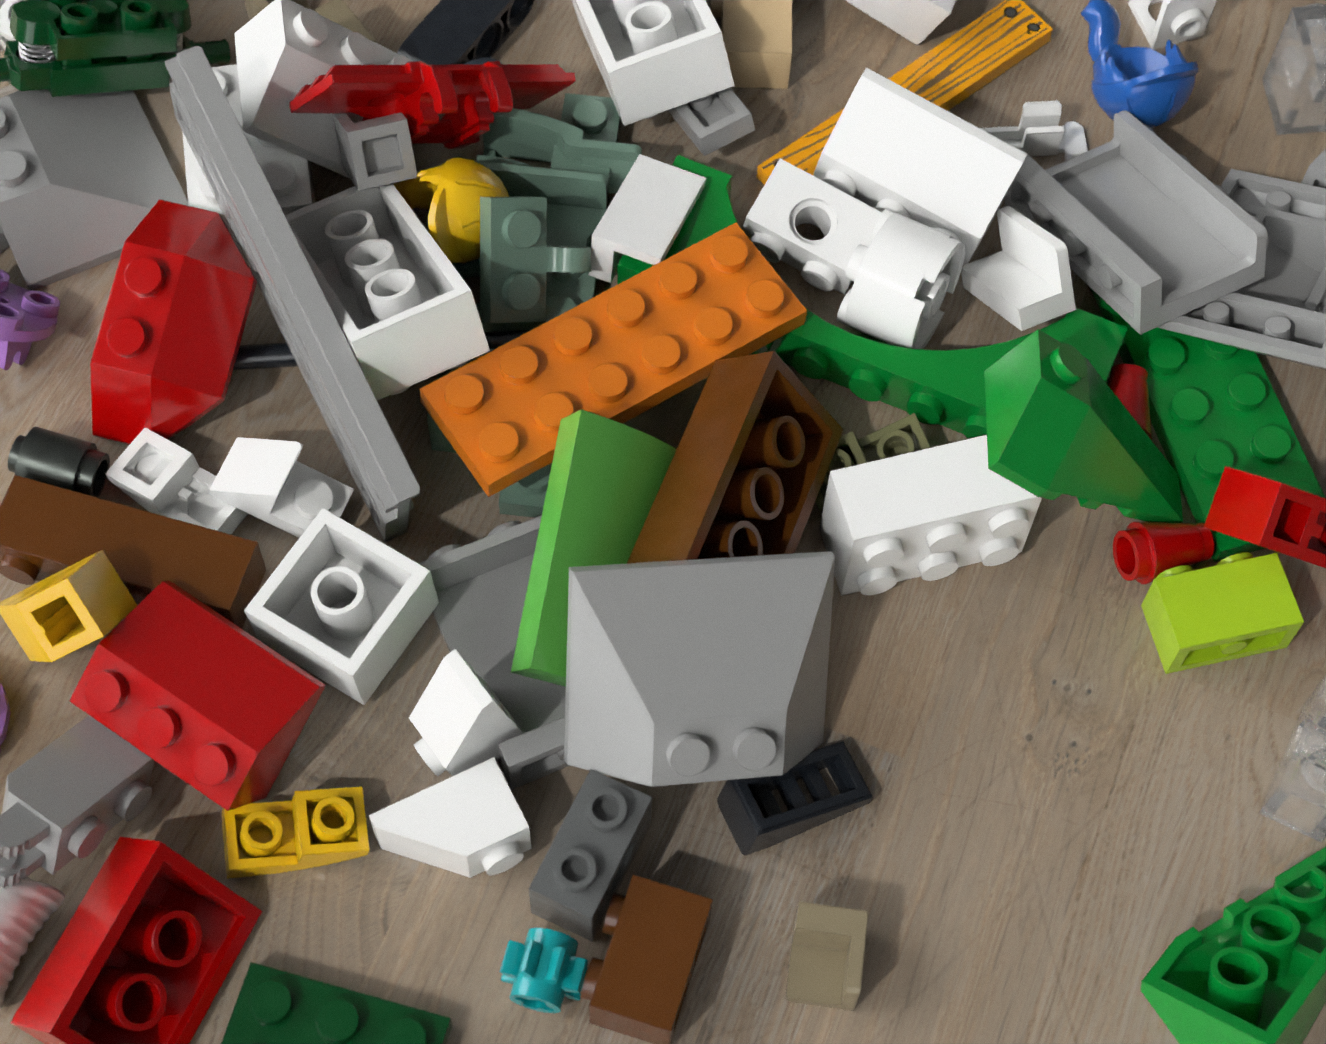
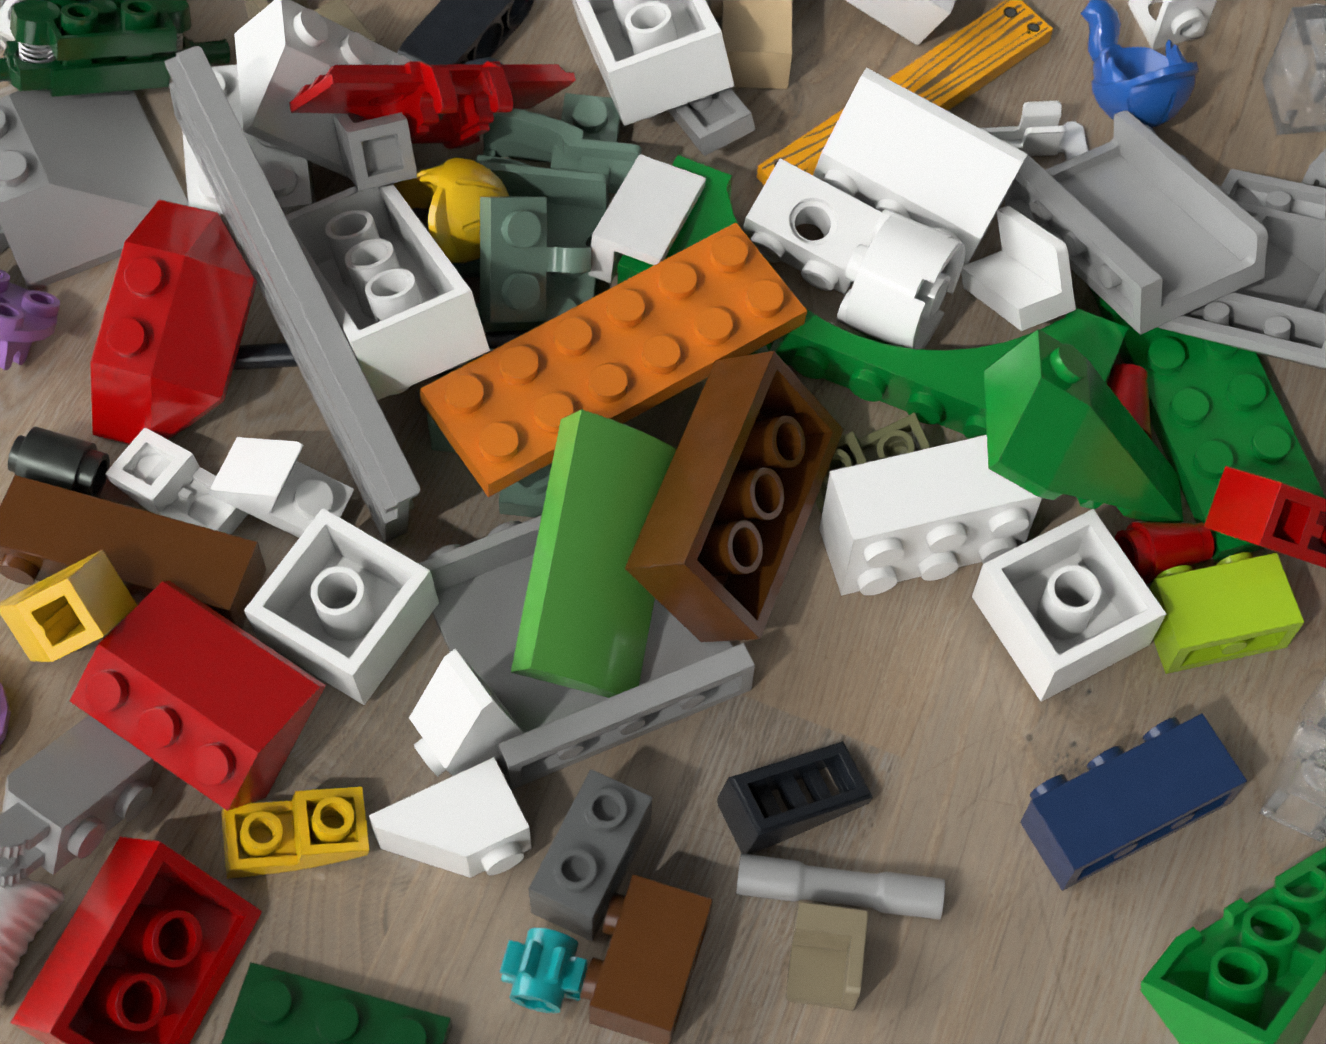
light grey slope [564,551,835,787] -> none
none -> light grey piece [736,854,945,920]
none -> white brick [972,509,1166,702]
none -> dark blue brick [1020,713,1247,891]

